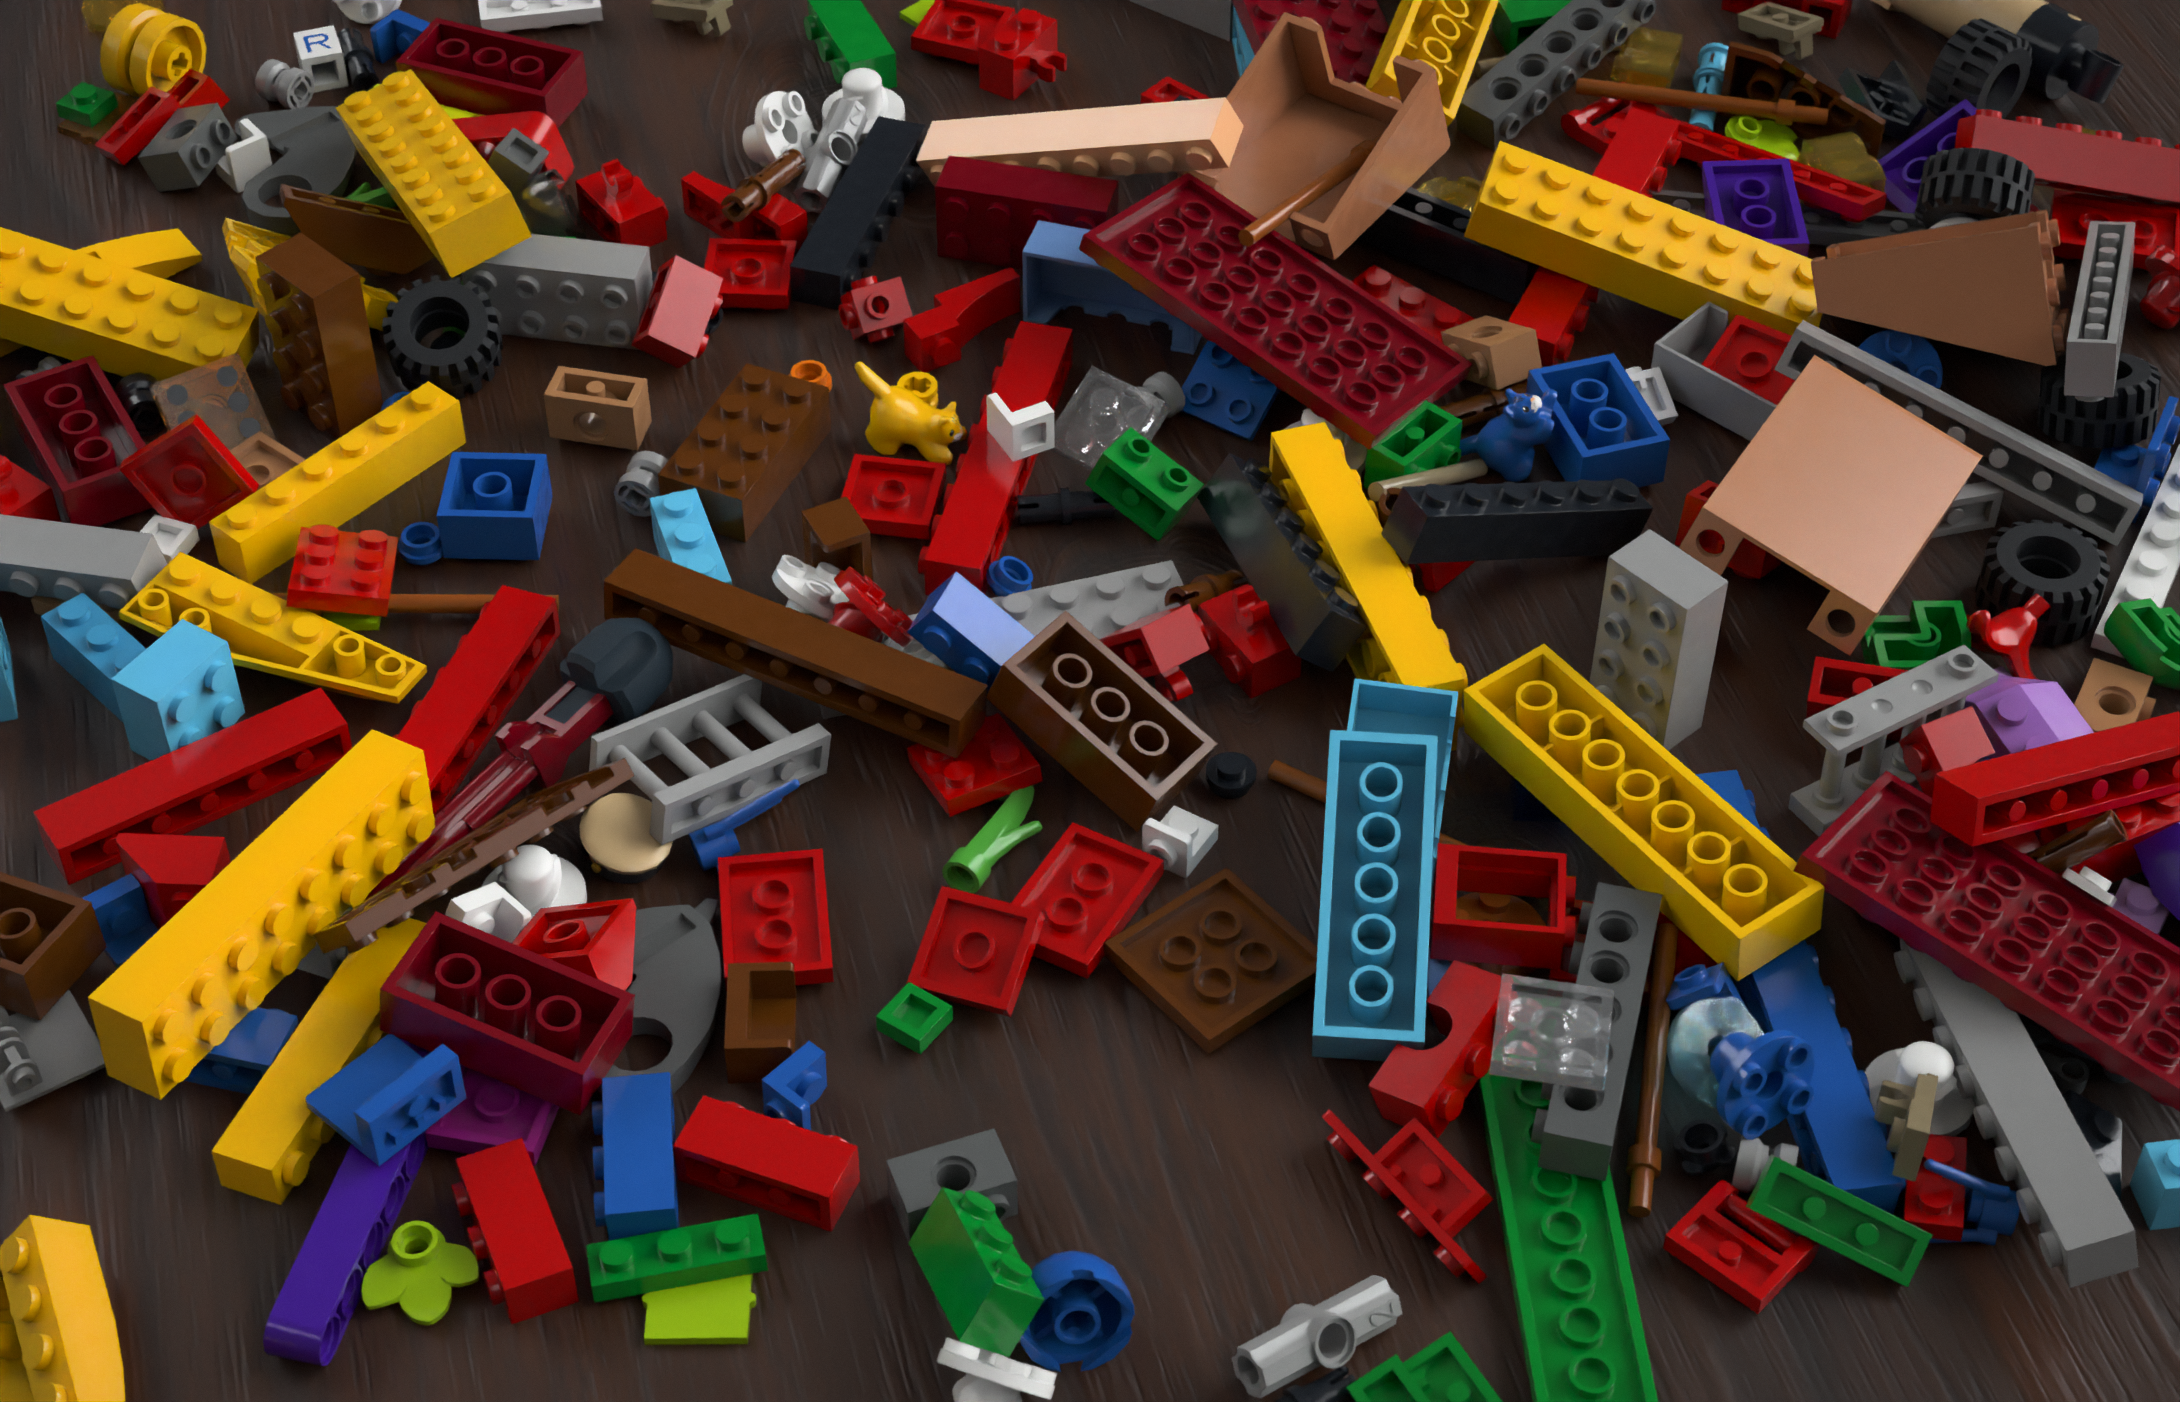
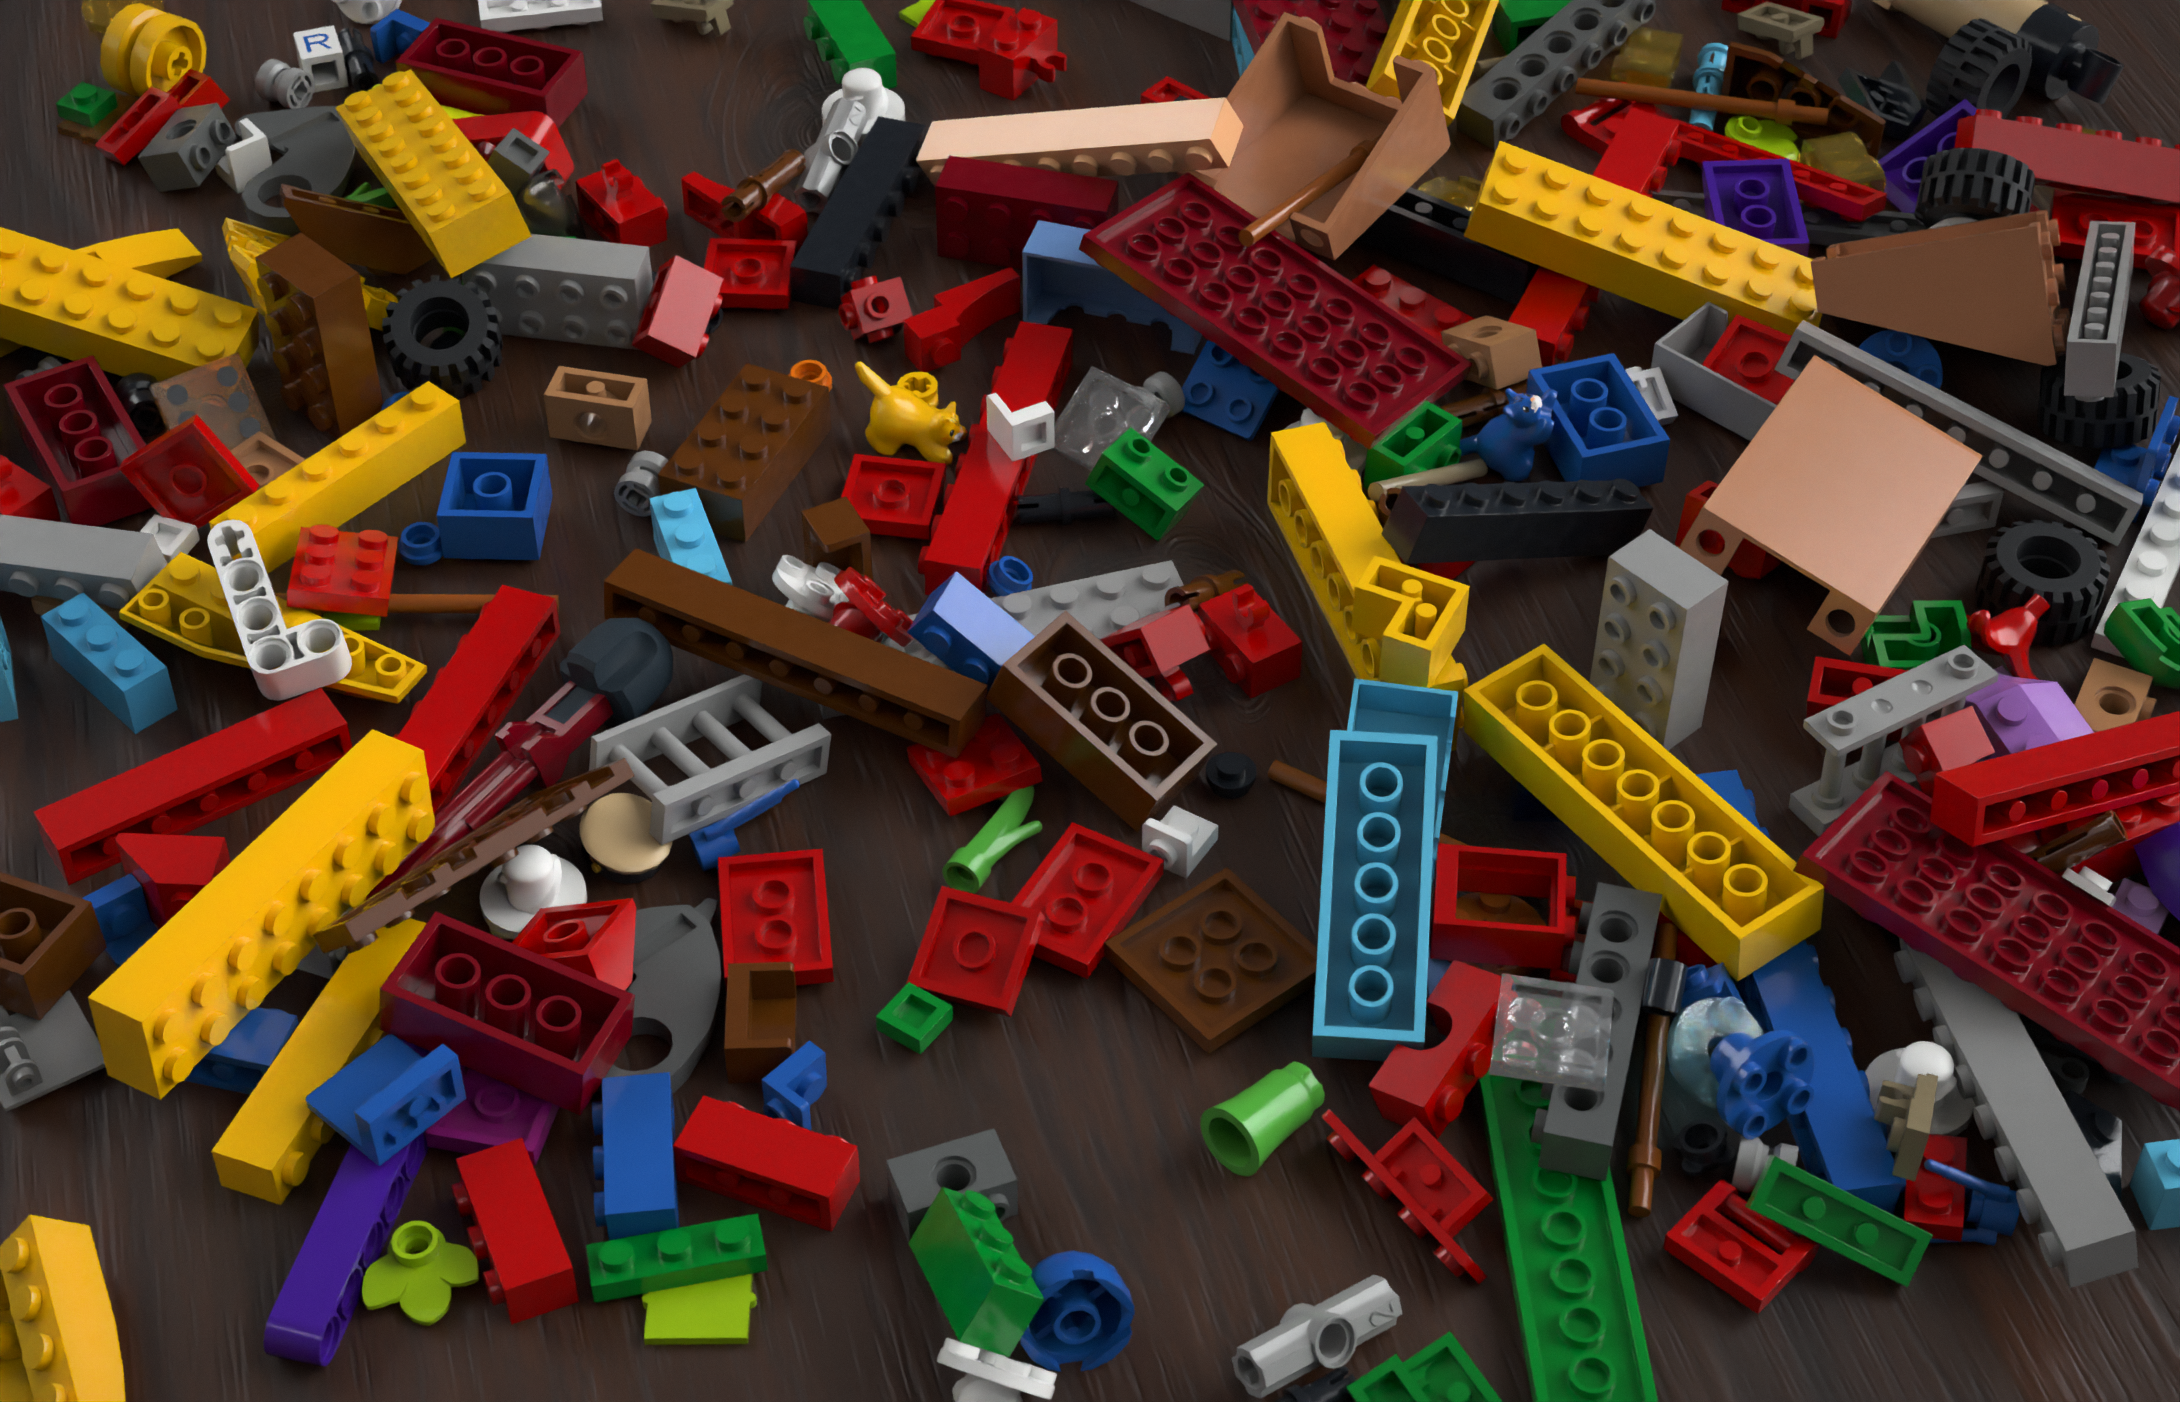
medium azure brick [111,619,245,760] -> none
white bracket [445,882,531,943] -> none
white plate [742,91,819,168] -> none
black brick [1197,453,1368,672] -> none
none -> white beam [207,519,352,701]
none -> bright green plant [1200,1061,1325,1176]
none -> yellow brick [1351,555,1470,688]
none -> black hinge [1640,958,1688,1018]

